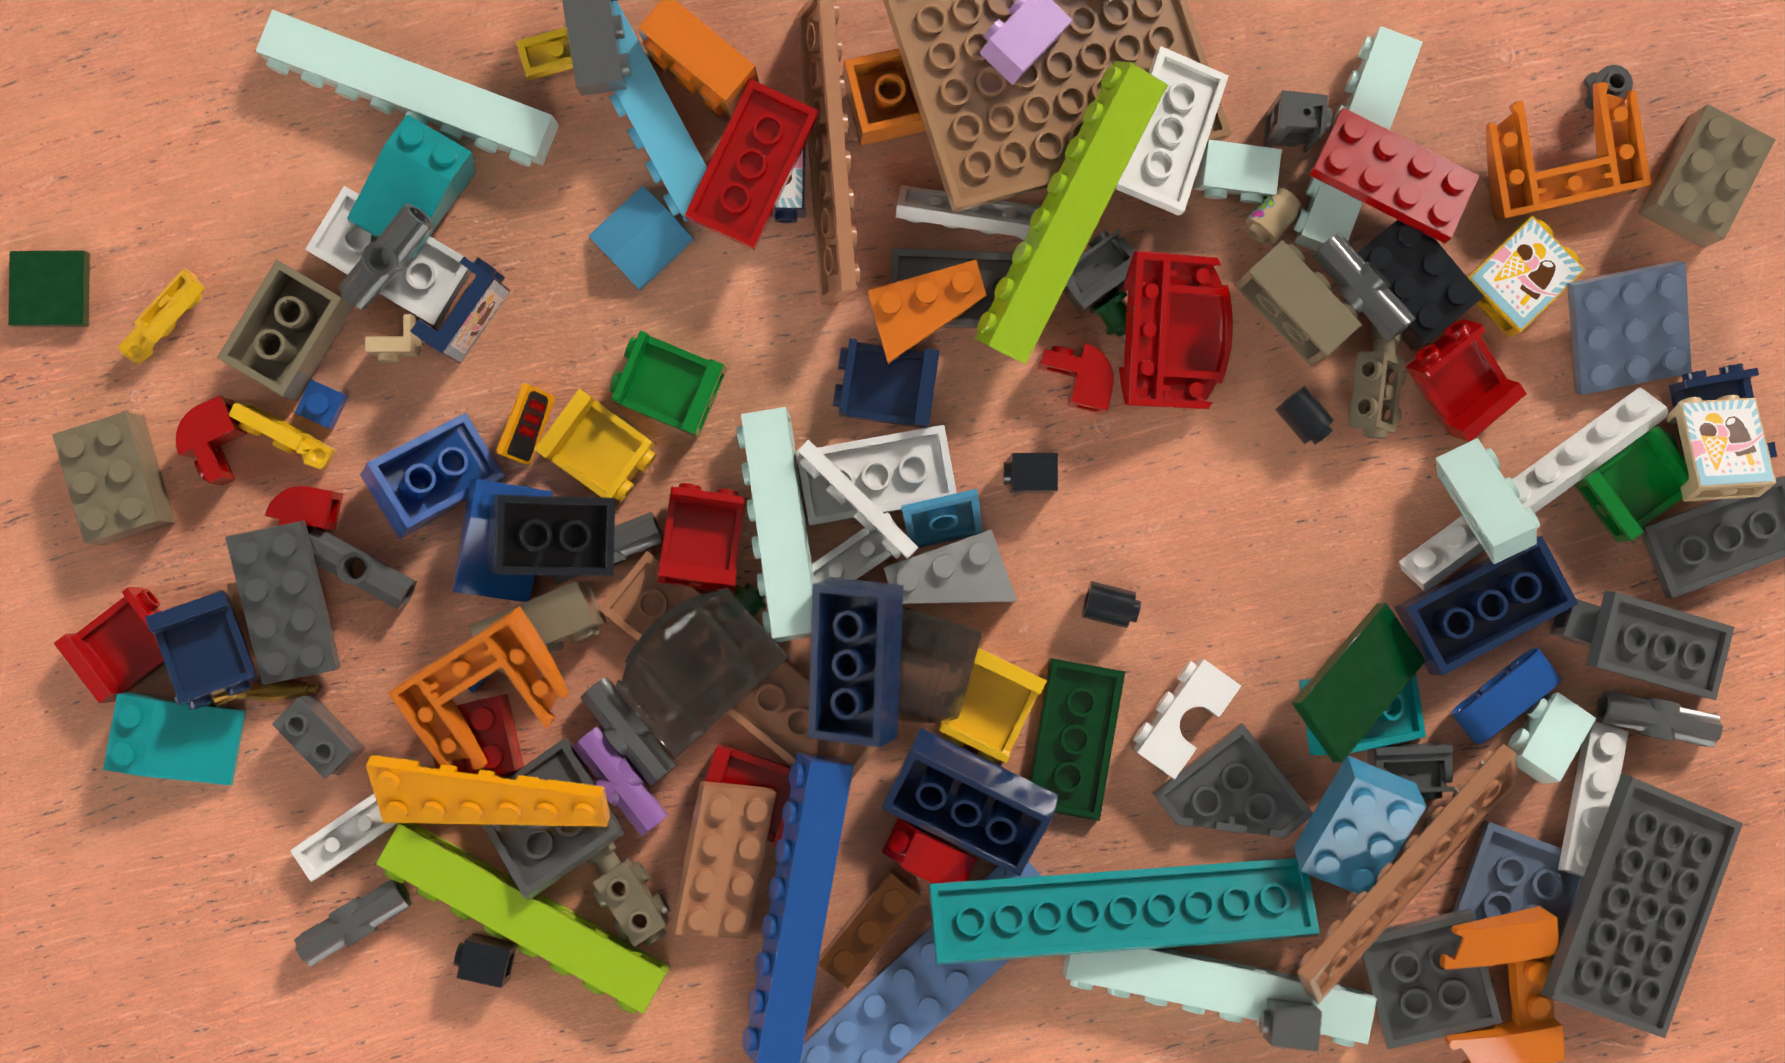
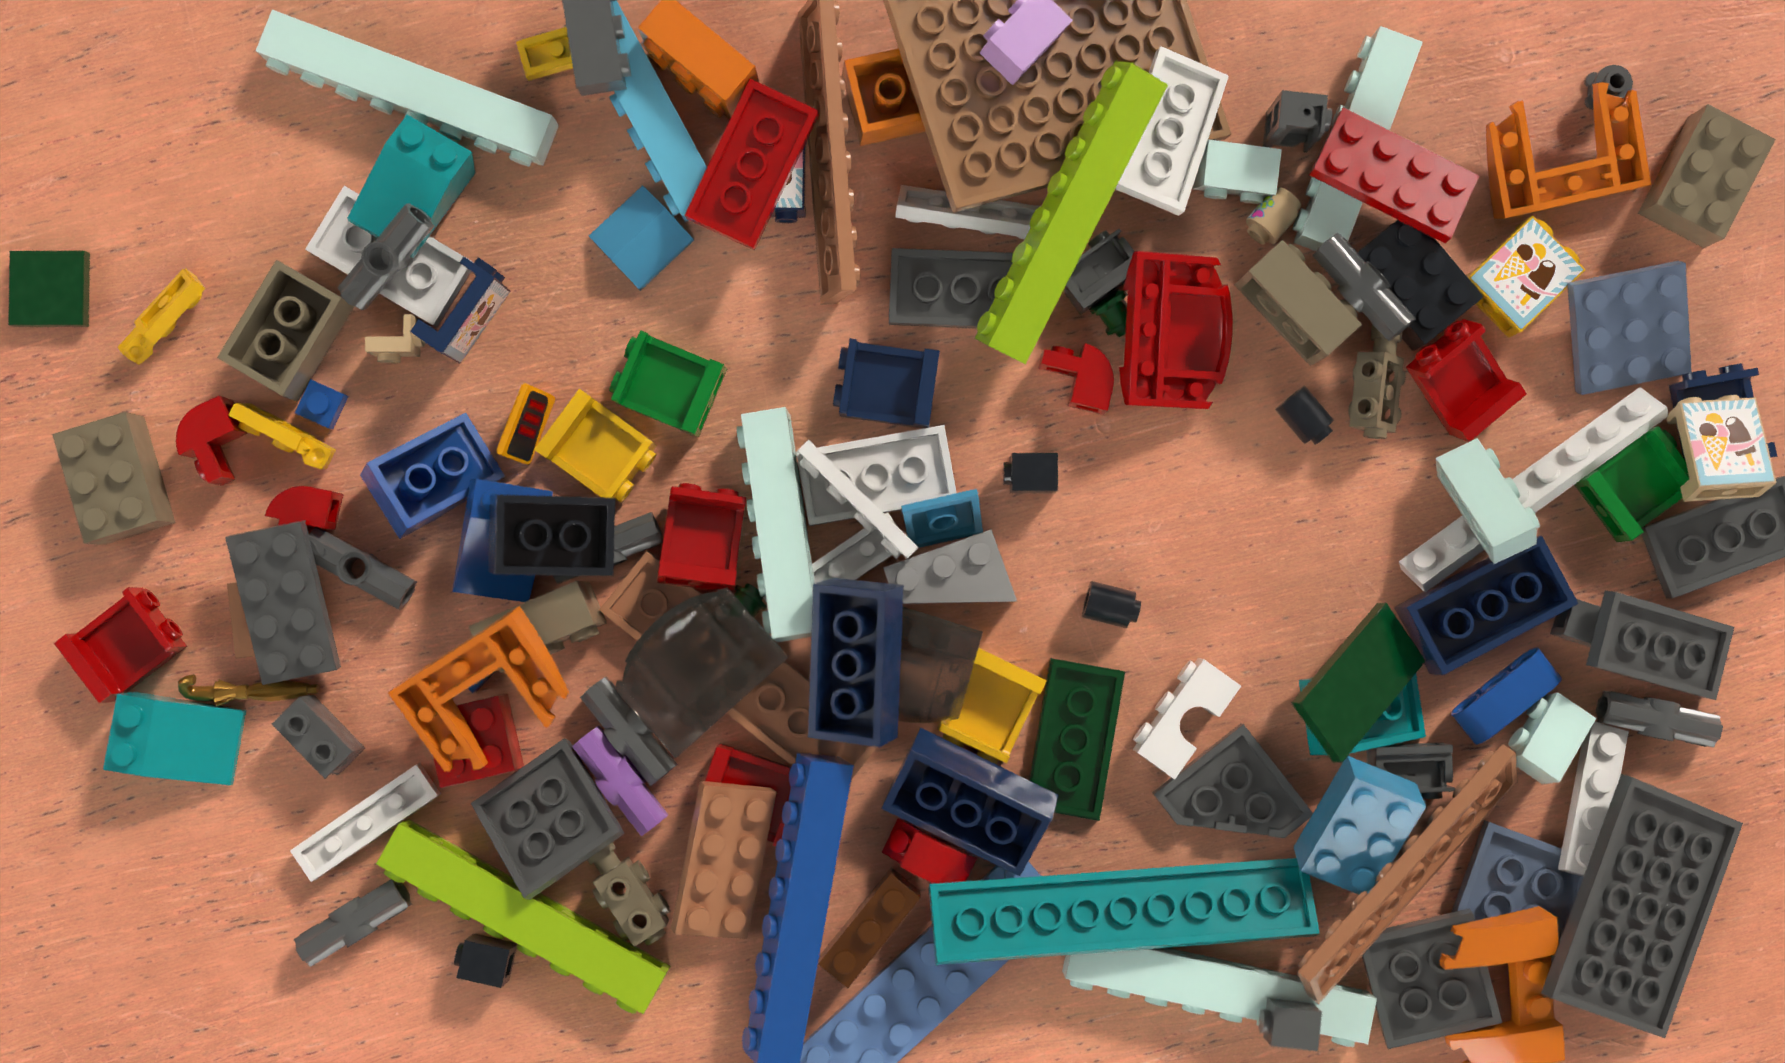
dark blue panel [145,590,259,710] -> none
light orange wing [366,755,610,826] -> none
orange wing [867,260,987,365] -> none

